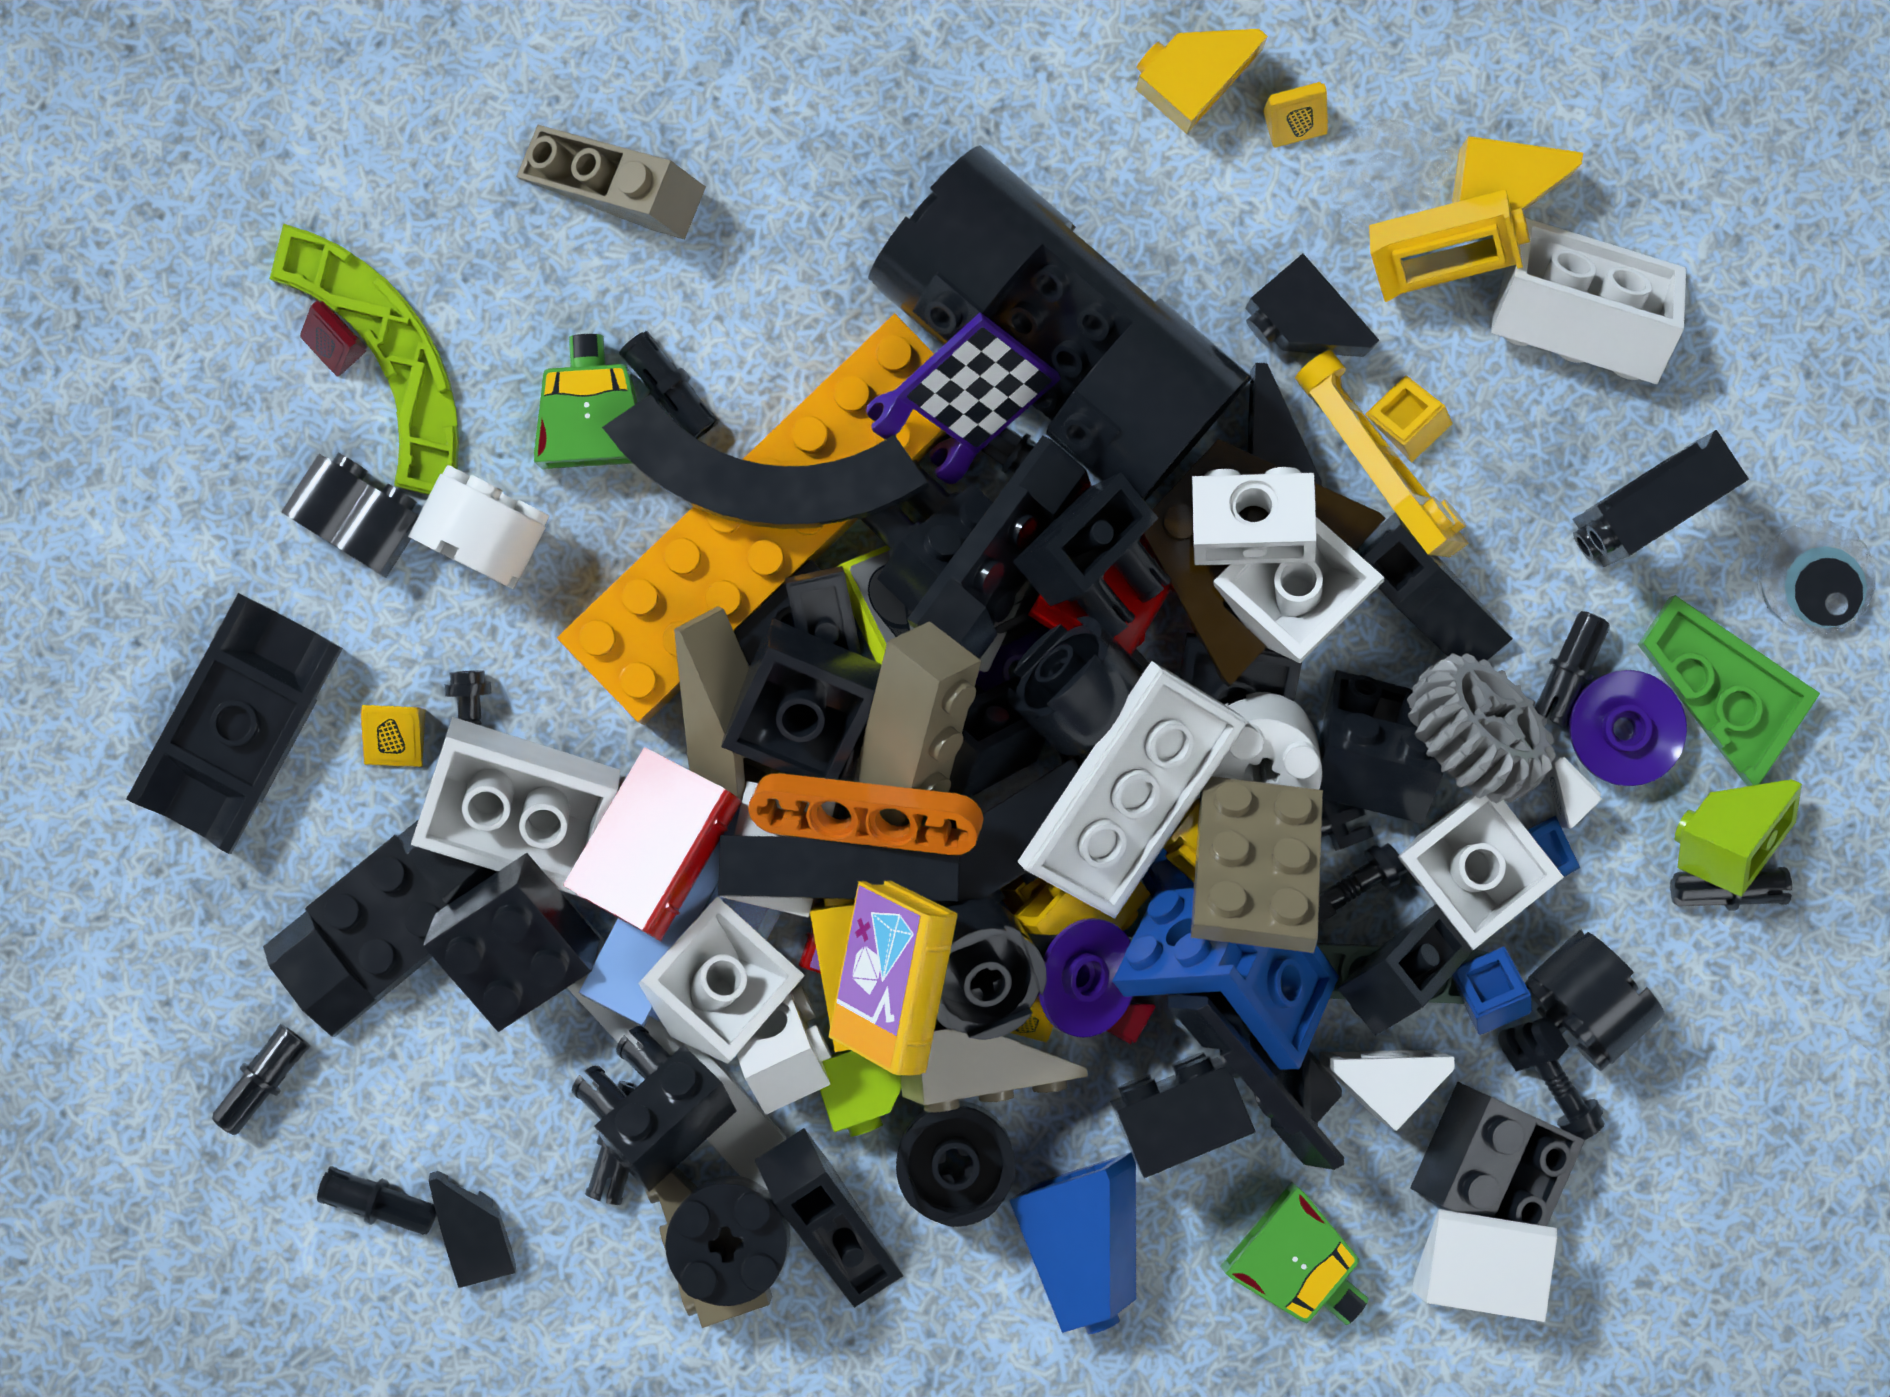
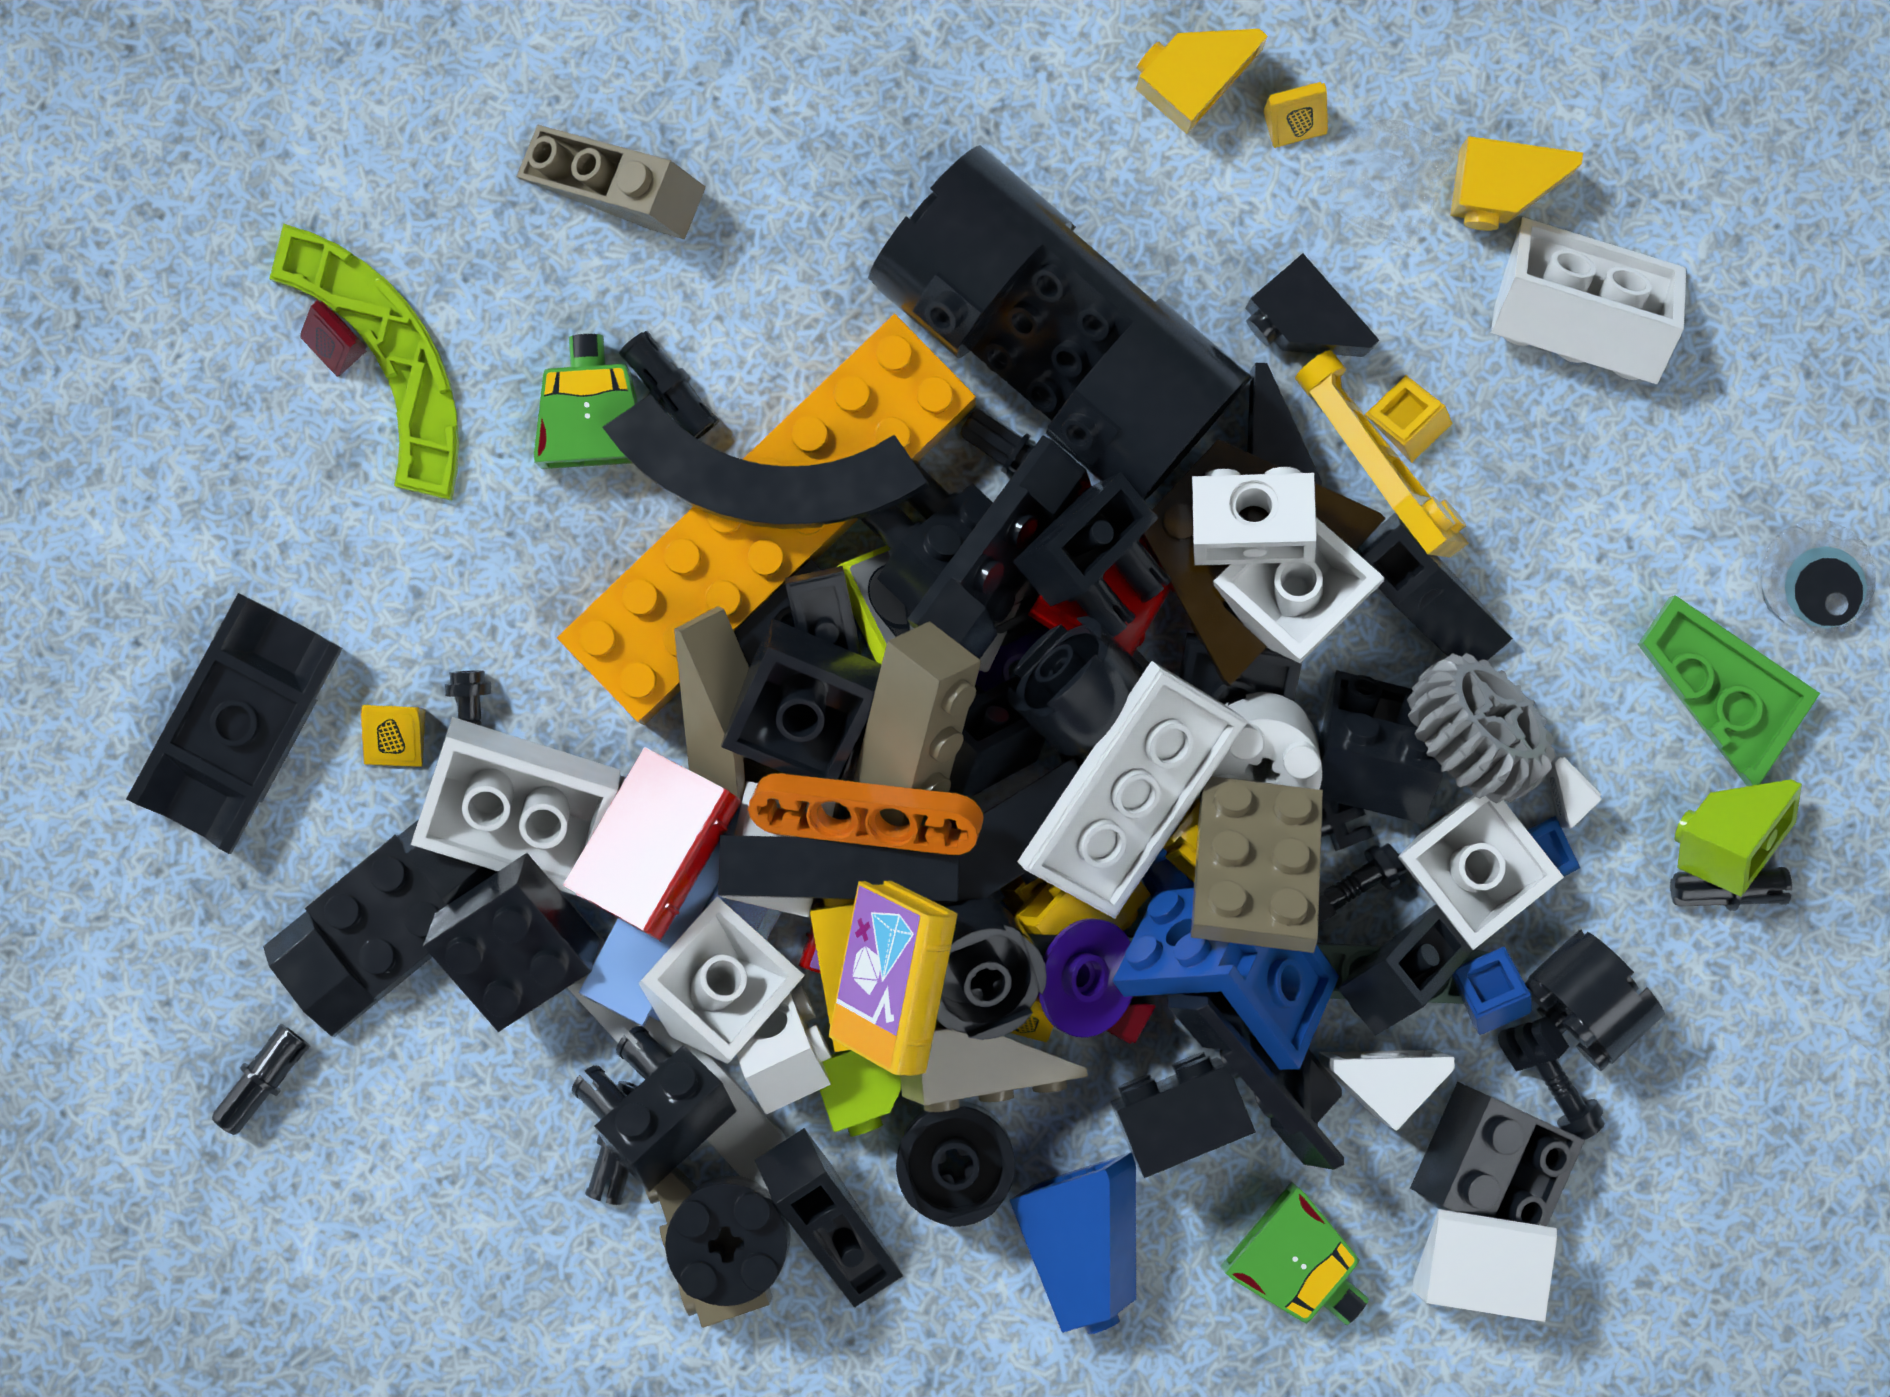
black brick [281,452,418,578] -> none
black axle [317,1166,436,1235] -> none
white brick [408,465,549,590] -> none
black slope [429,1171,516,1288] -> none
flag [866,312,1061,484] -> none
yellow window [1369,189,1530,302] -> none
black axle [1534,611,1610,728] -> none
dark purple dish [1570,670,1687,786] -> none
black window [1573,430,1749,567] -> none

